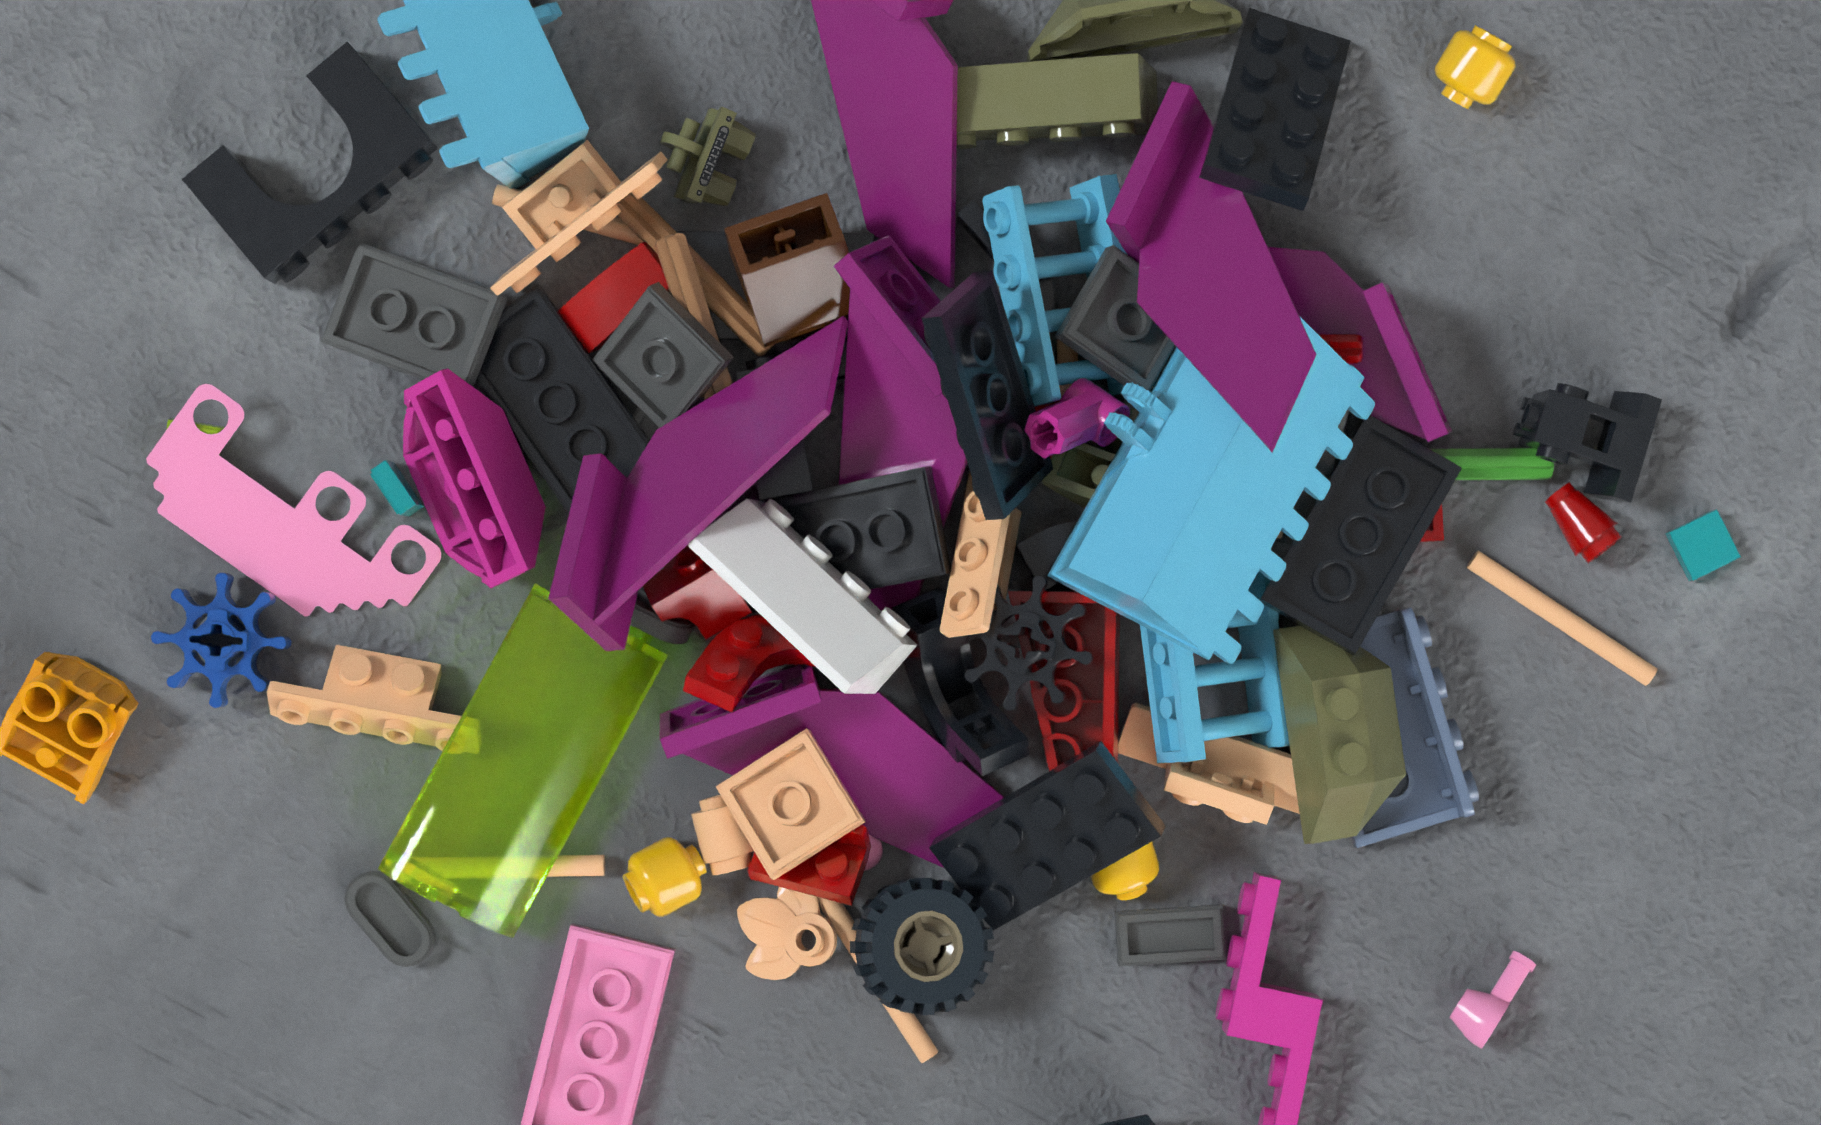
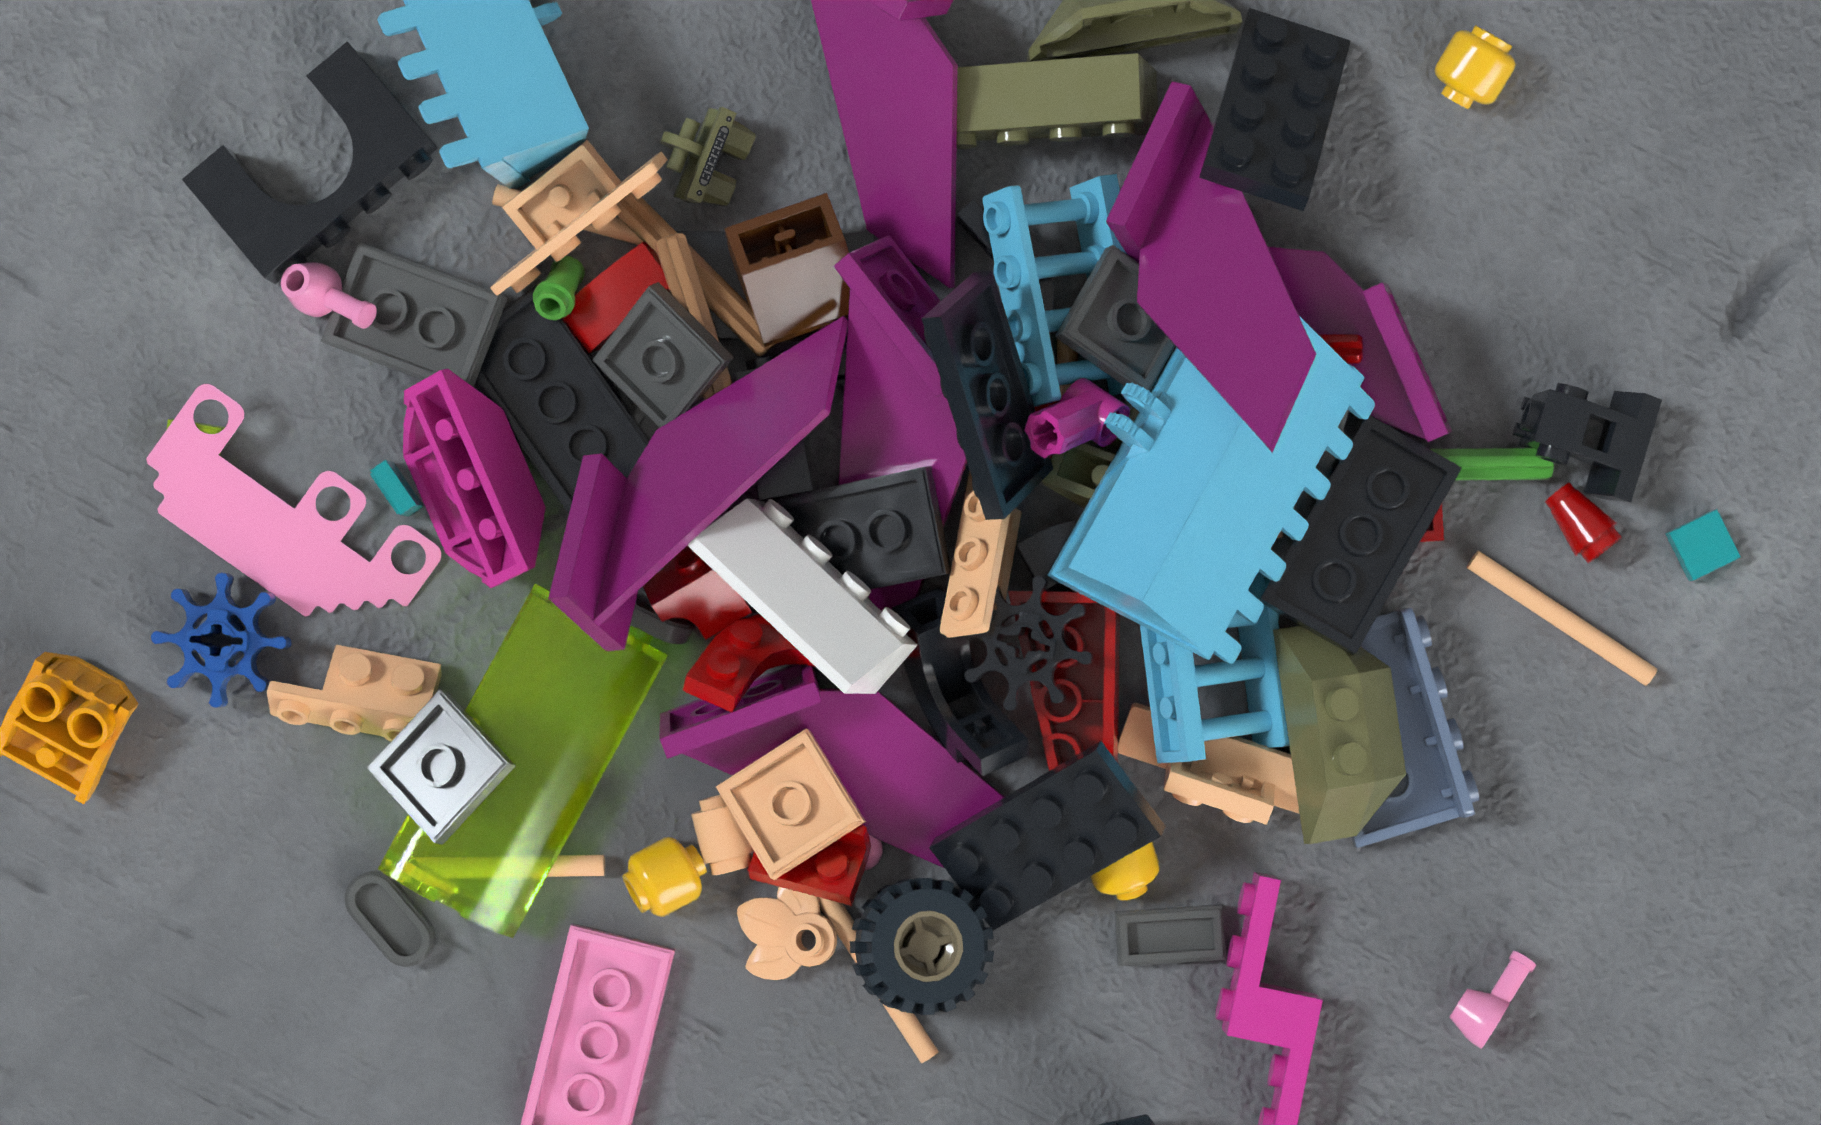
none -> bright pink bar [281,262,377,329]
none -> tile [367,689,516,845]
none -> bright green pin [533,256,585,320]

